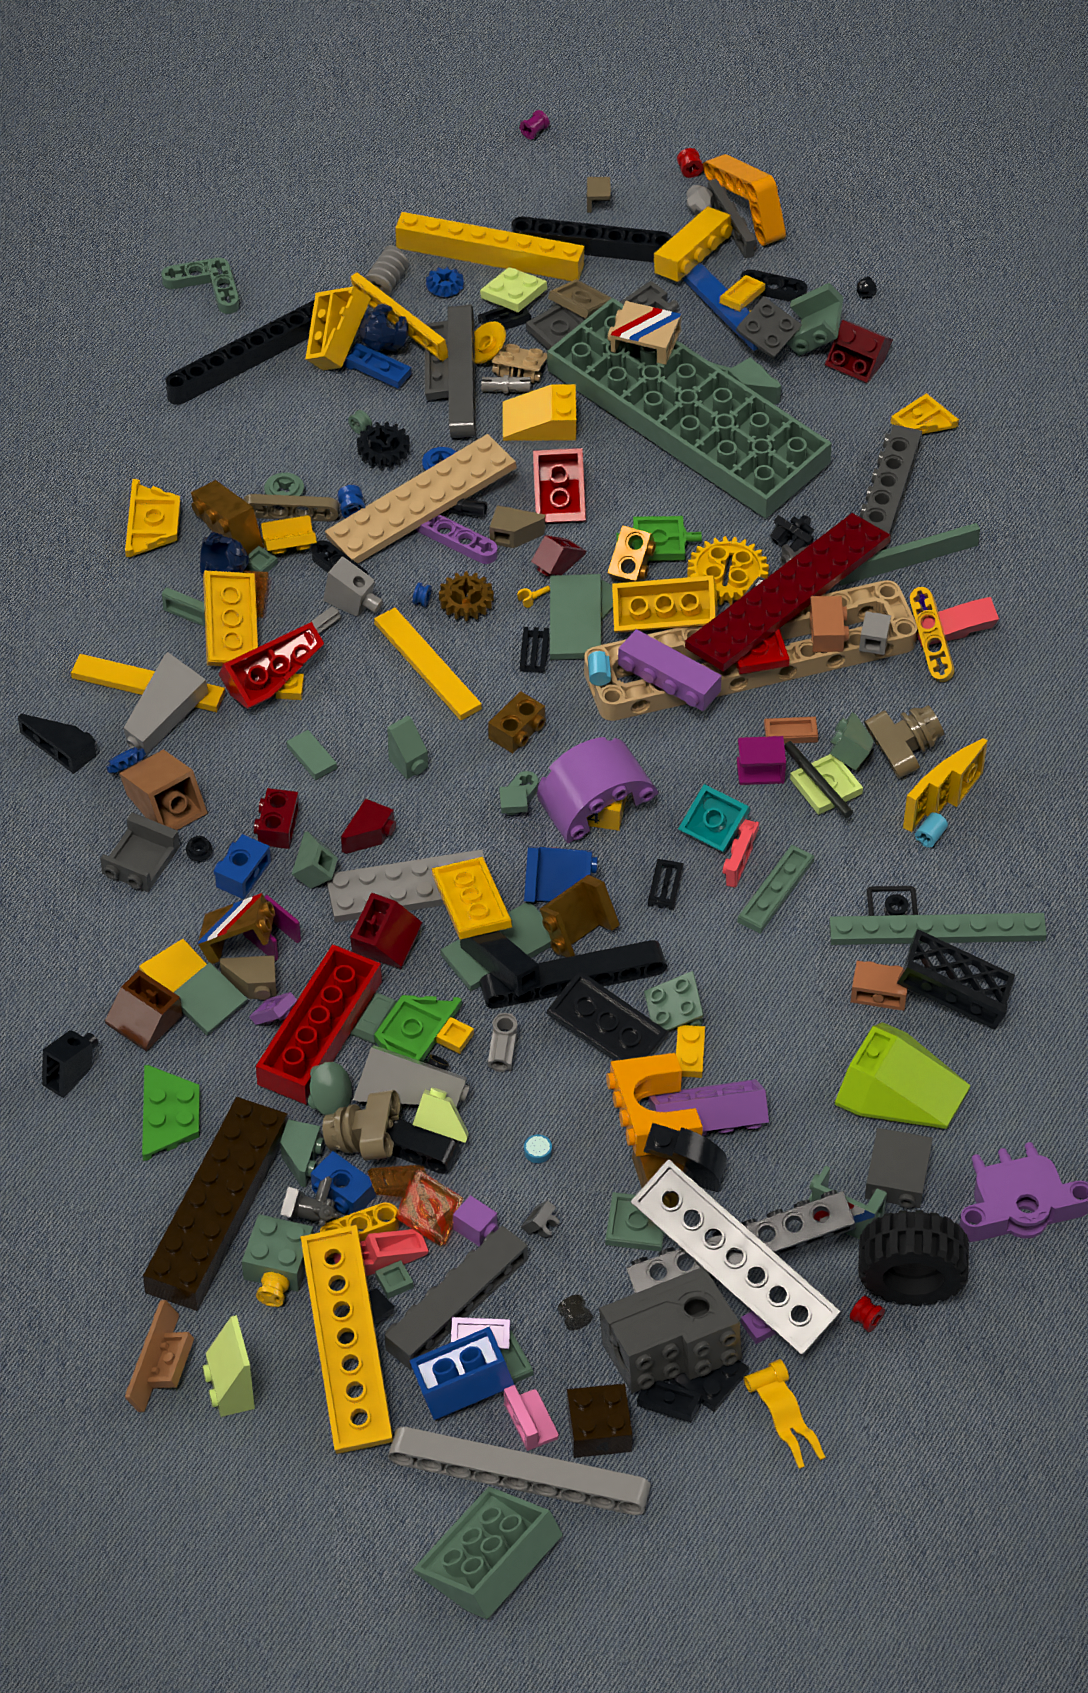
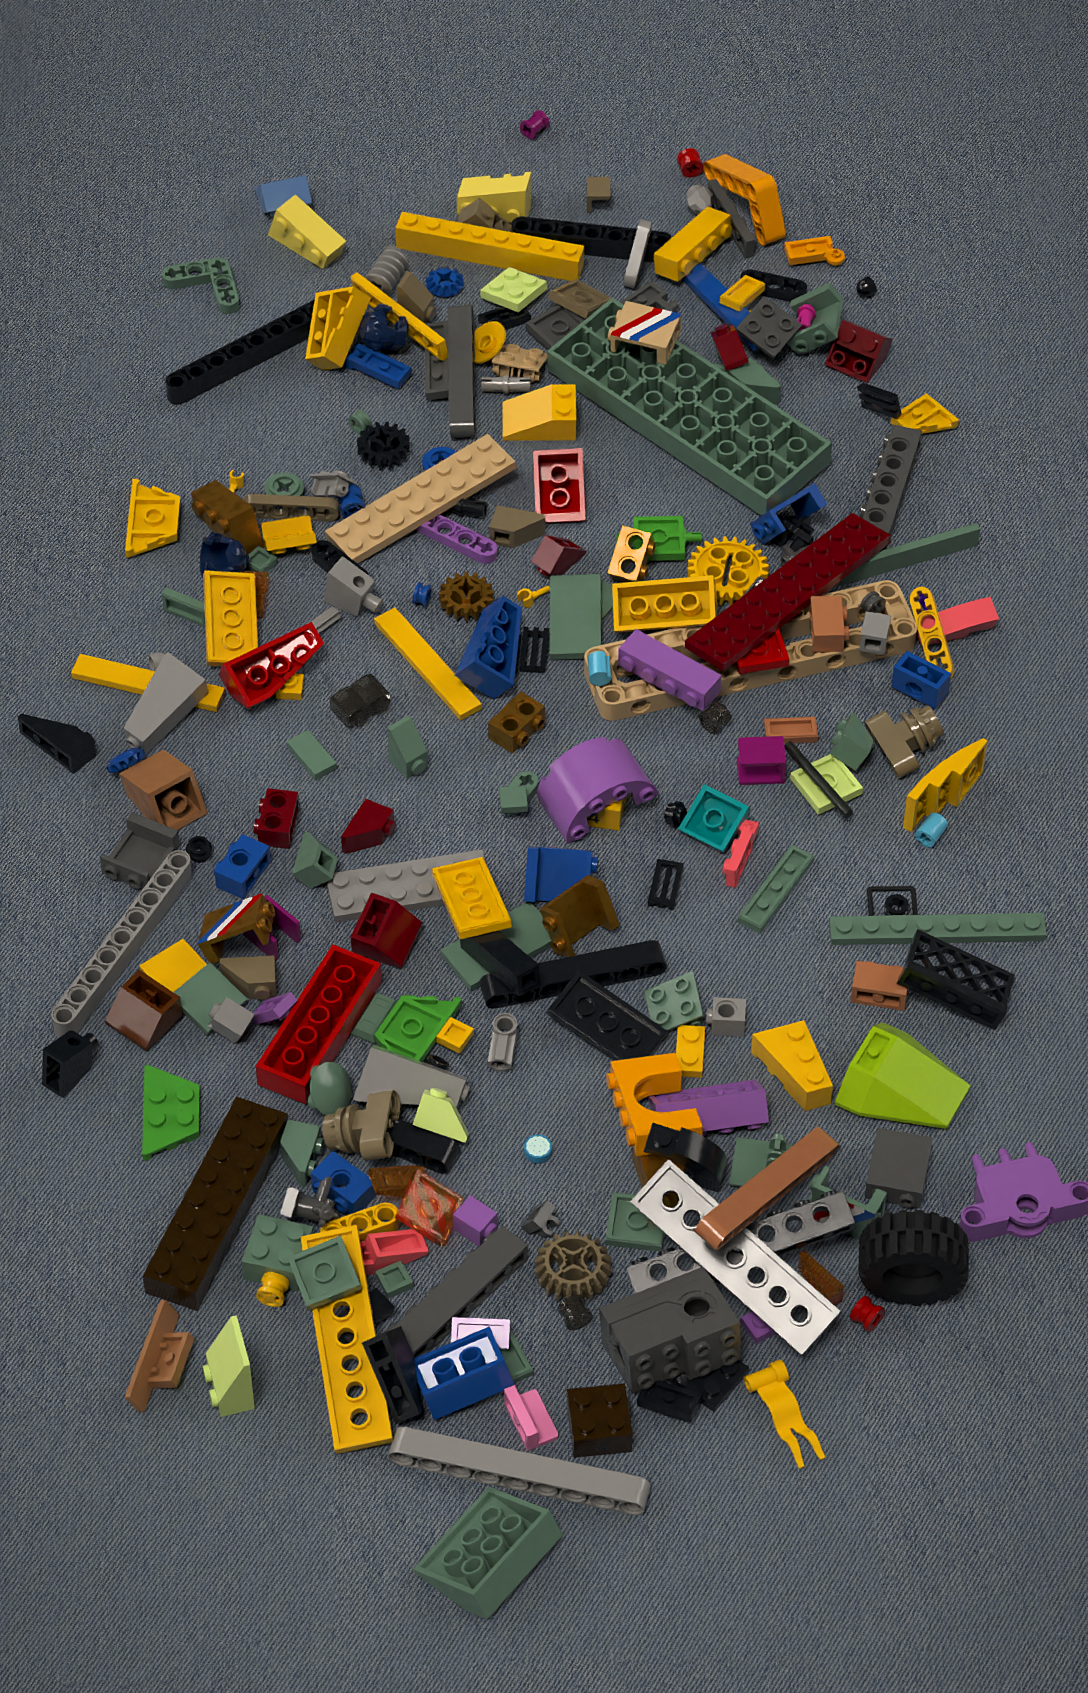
none -> light grey beam [51,850,192,1038]
none -> light grey hinge [148,652,165,671]
none -> light grey brick [207,997,254,1043]
none -> yellow hand [229,470,244,493]
none -> medium blue slope [254,175,312,216]
none -> light yellow wedge [268,194,346,269]
none -> sand green plate [287,1235,362,1311]
none -> light grey hinge [309,470,357,497]
none -> clear smoke brick [330,673,390,729]
none -> black slope [362,1326,422,1424]
none -> dark tan slope [397,271,436,324]
none -> blue wedge [454,596,522,699]
none -> light yellow wedge [457,172,531,223]
none -> dark tan slope [457,198,511,232]
none -> dark tan gear [535,1230,612,1305]
none -> light grey beam [623,219,652,289]
none -> black plate [664,801,687,828]
none -> nougat beam [694,1126,840,1250]
none -> clear smoke wheel [699,701,732,734]
none -> light grey brick [706,997,746,1037]
none -> dark red slope [710,324,749,371]
none -> sand green hinge [729,1134,792,1187]
none -> blue panel [750,483,828,544]
none -> yellow wedge [751,1020,833,1111]
none -> light orange hinge [784,236,845,265]
none -> dark pink pin [797,304,816,331]
none -> clear orange slope [798,1250,844,1307]
none -> black tile [857,383,902,419]
none -> dark grey bush [860,591,886,613]
none -> blue brick [891,651,951,709]

